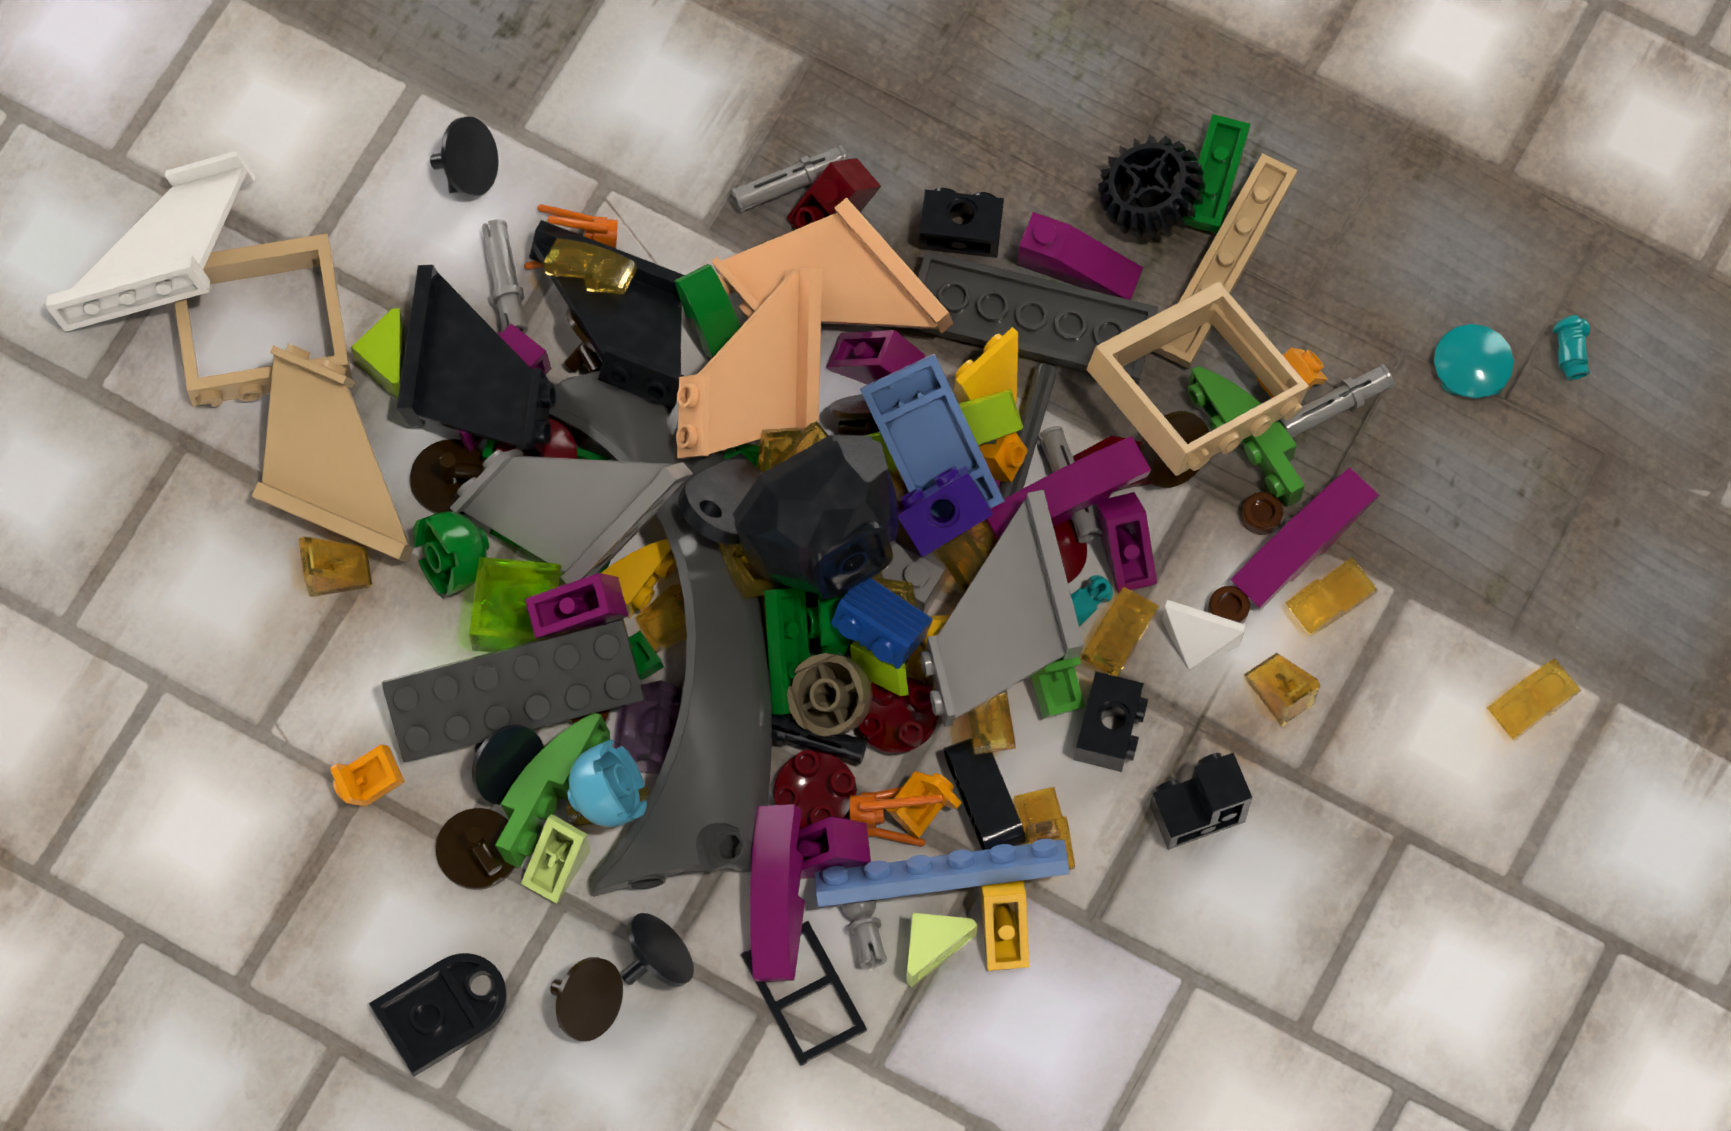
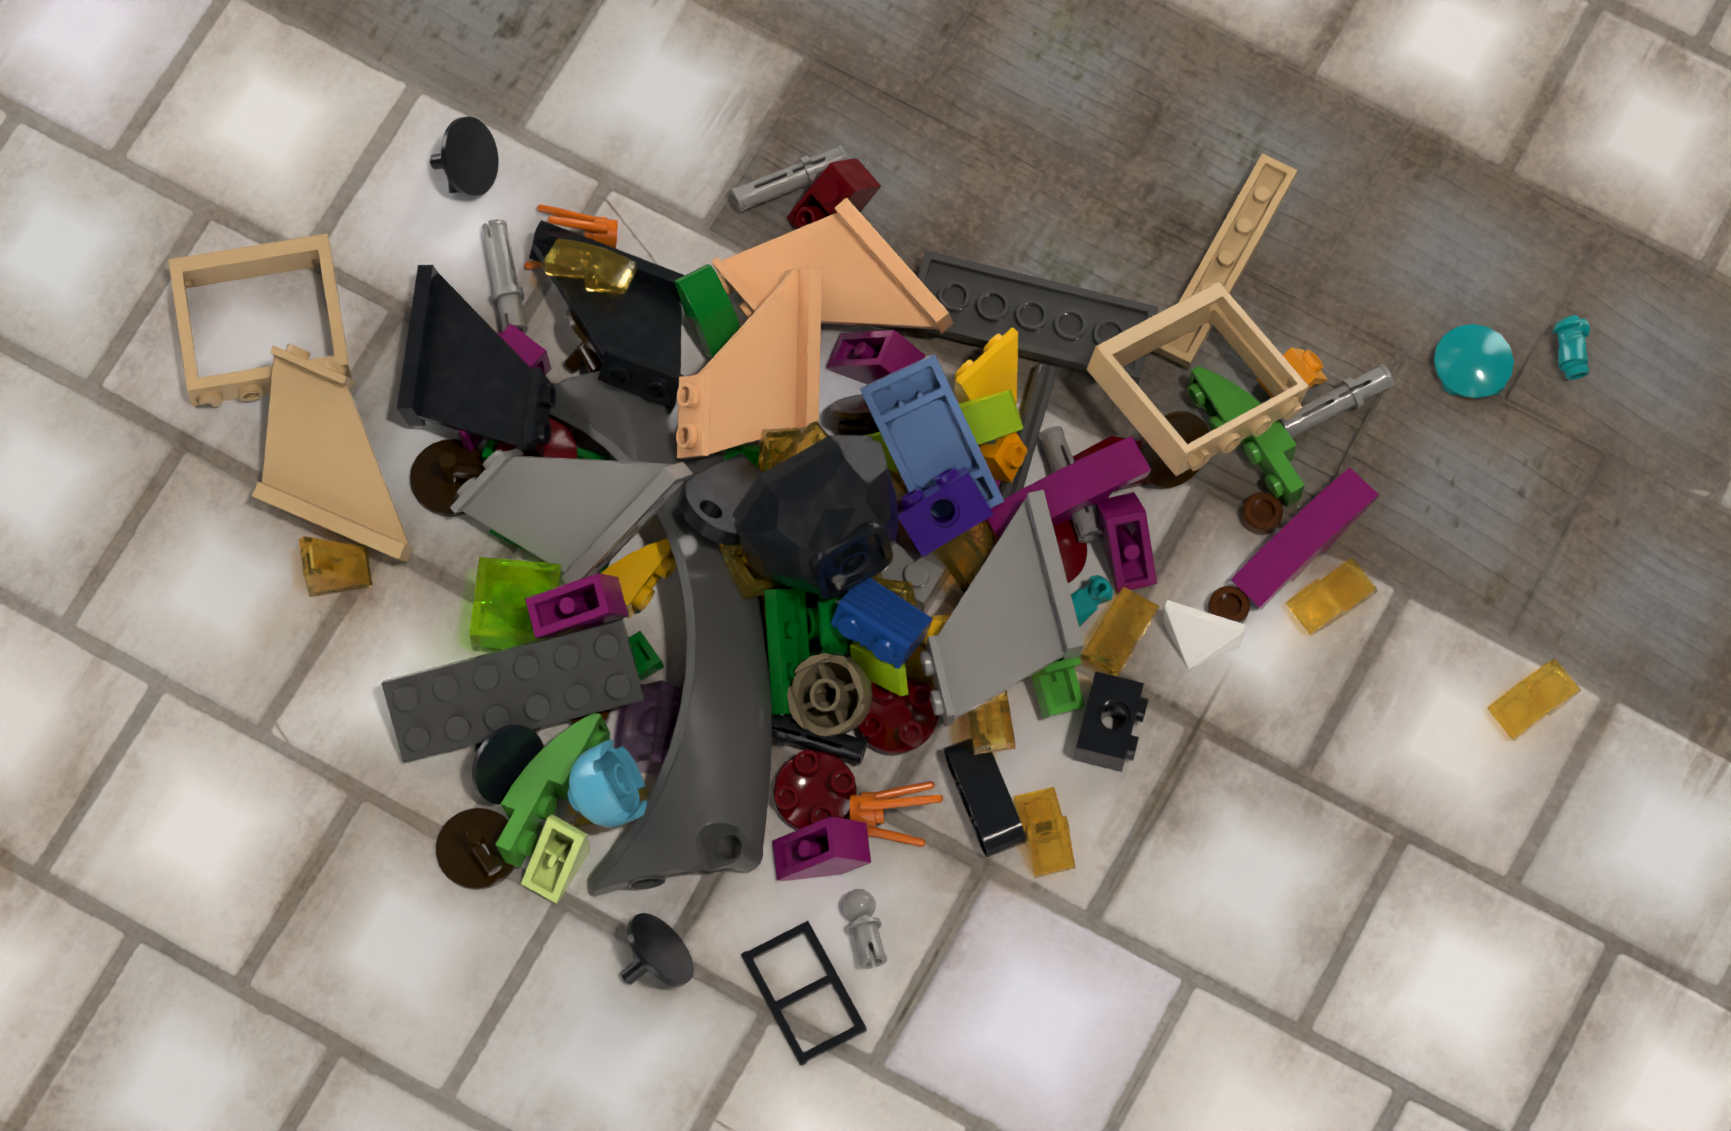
white piece [46,151,255,332] -> none
light orange bracket [330,744,405,807] -> none
lime slope [351,308,403,398] -> none
black tile [369,953,507,1077] -> none
green cylinder [413,511,489,596] -> none
dark brown shield [550,957,623,1041] -> none
clear yellow slope [636,584,687,653] -> none
magenta slope [750,804,805,982] -> none
medium blue plate [815,839,1070,907] -> none
light orange bracket [886,771,962,838] -> none
yellowish green slope [906,913,978,988] -> none
black brick [919,188,1004,258] -> none
yellow slope [980,880,1029,971] -> none
magenta slope [1017,212,1143,300] -> none
black gear [1098,135,1206,240] -> none
black brick [1150,752,1253,850] -> none
green plate [1183,114,1250,233] -> none
clear yellow slope [1244,653,1321,726] -> none

